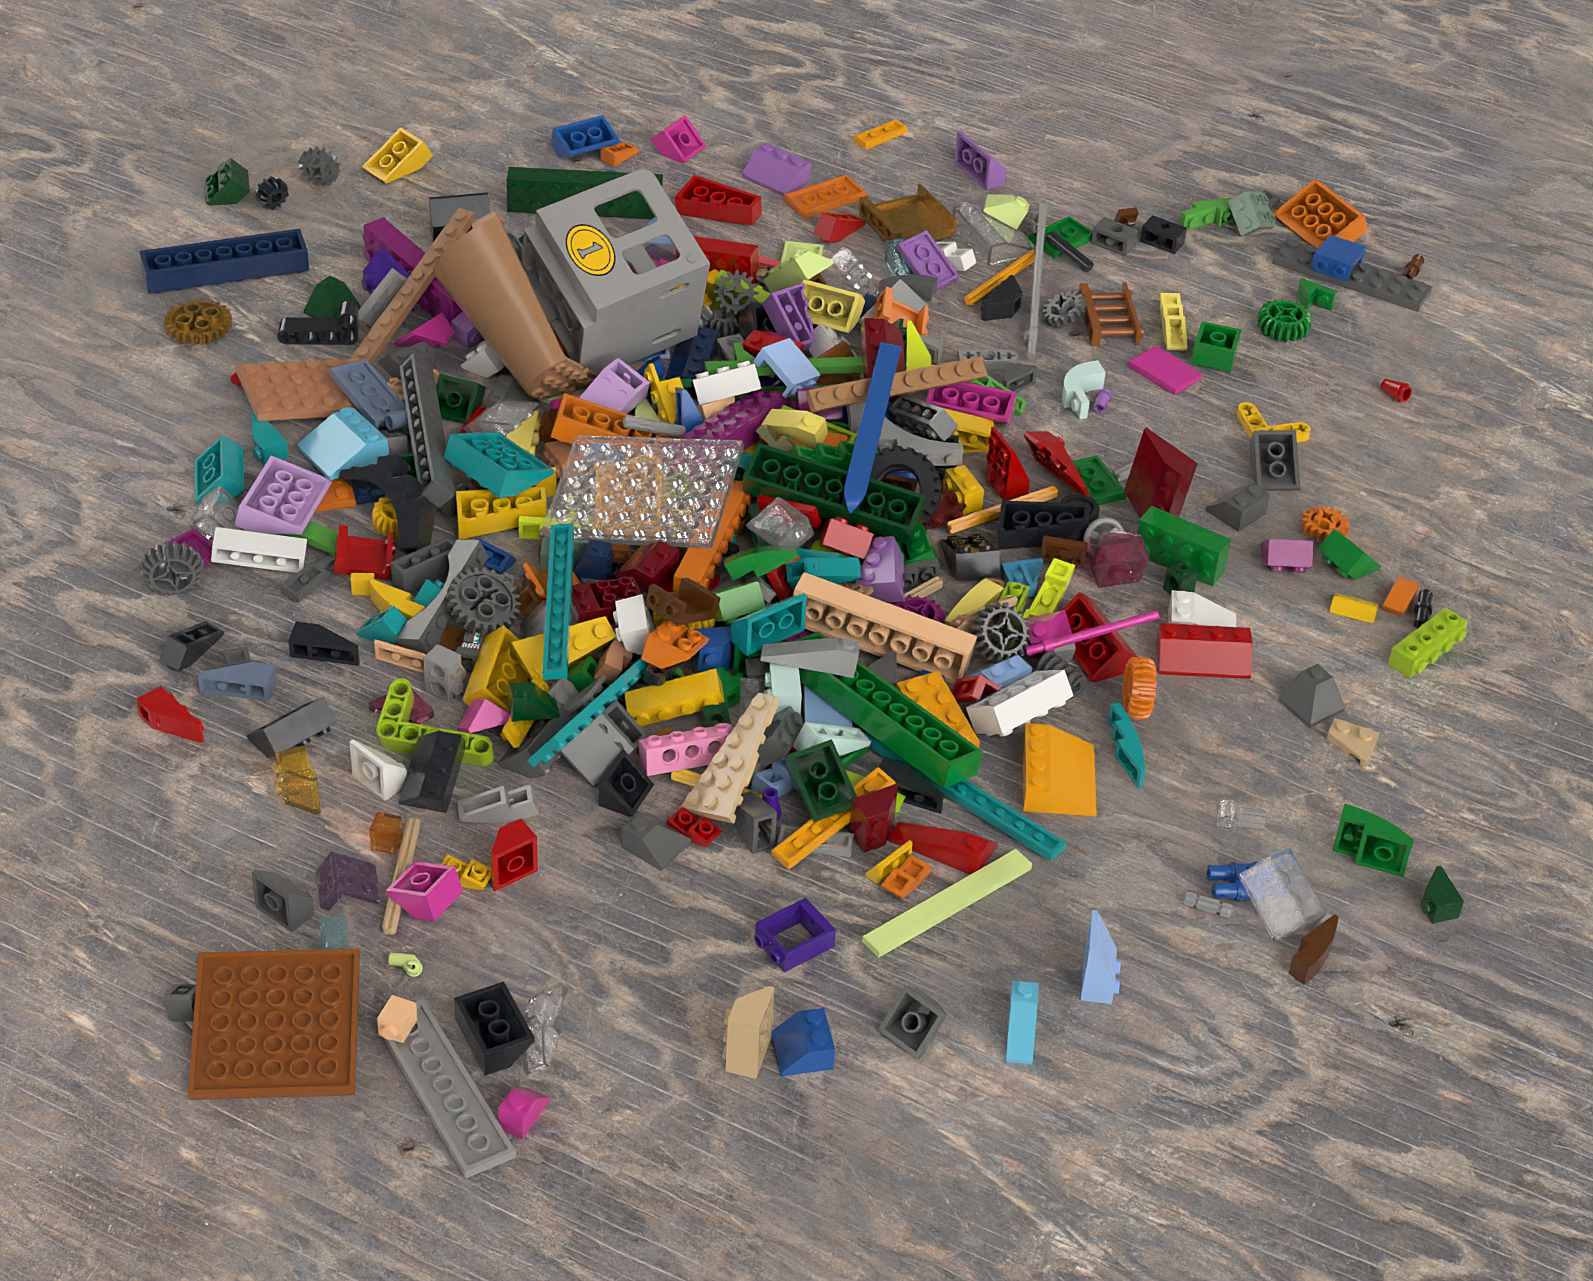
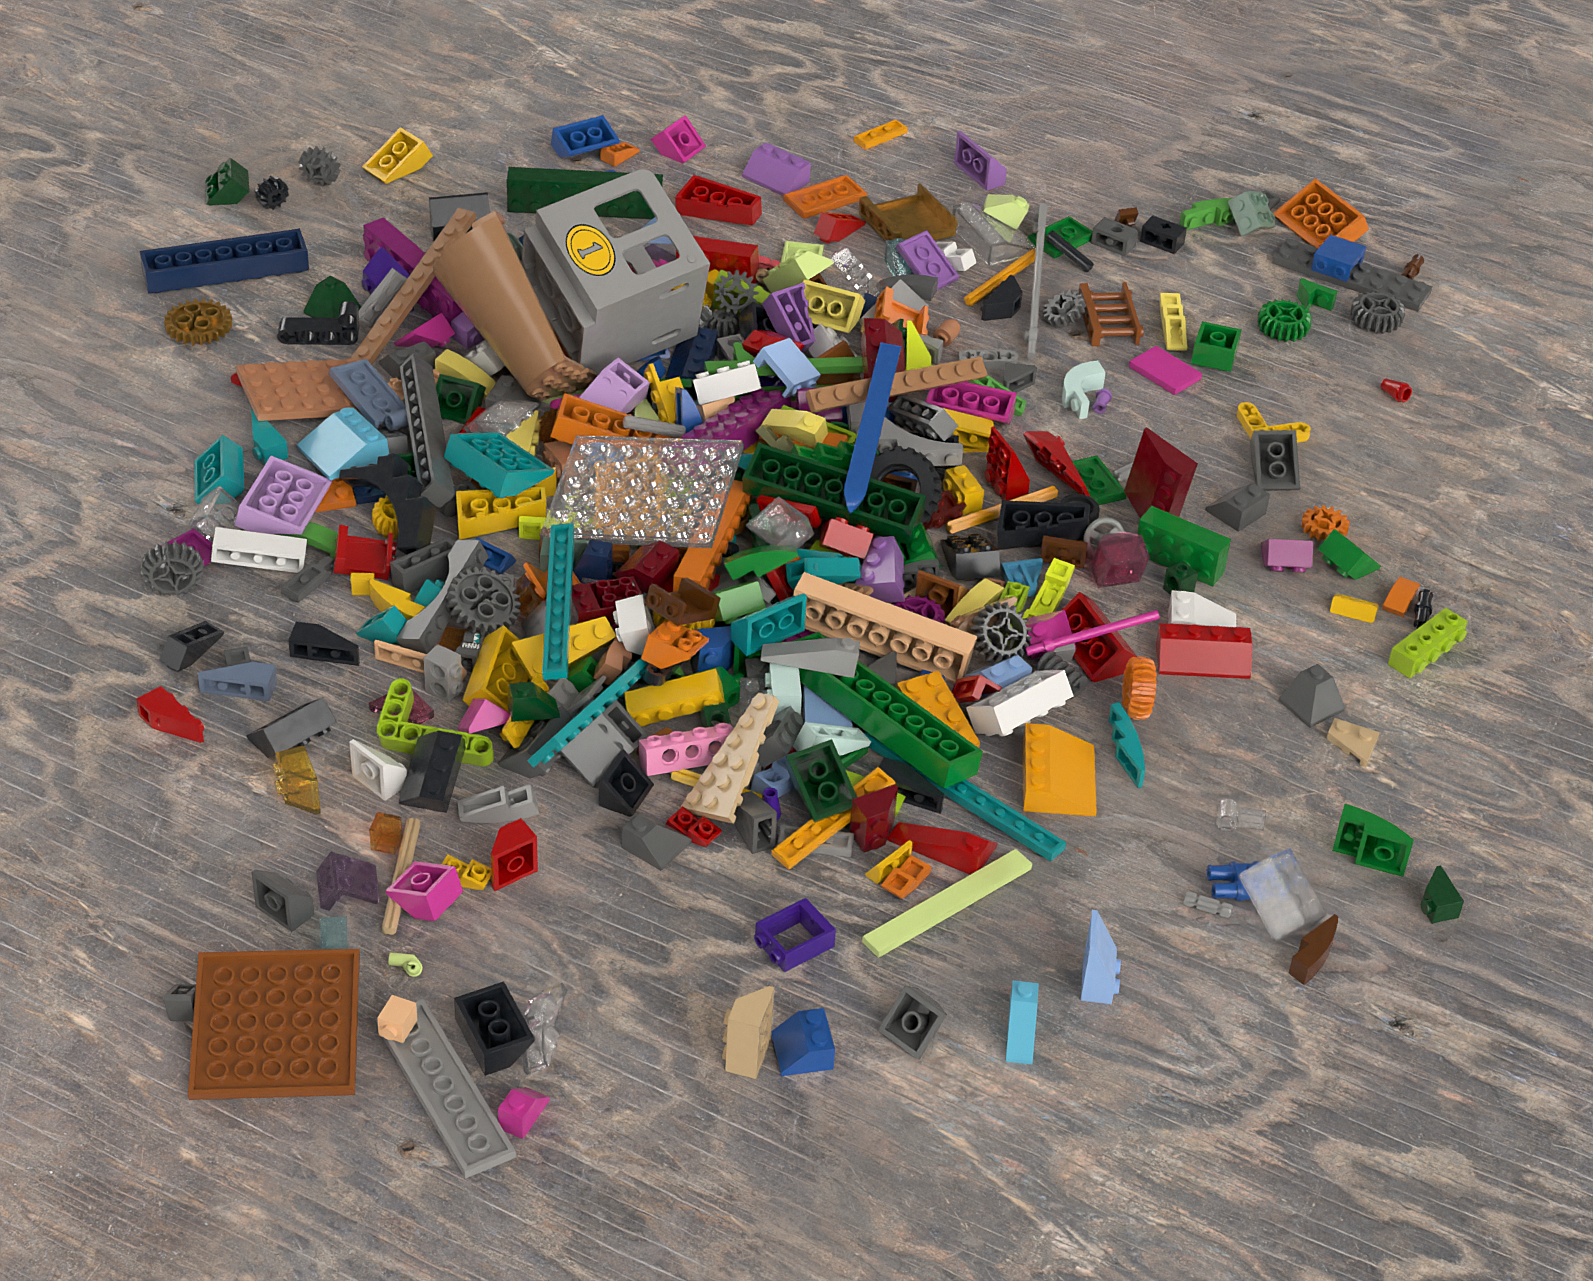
none -> light yellow slope [435,349,496,399]
none -> dark orange slope [915,570,969,618]
none -> nougat brick [933,319,960,347]
none -> dark grey gear [1351,291,1405,334]

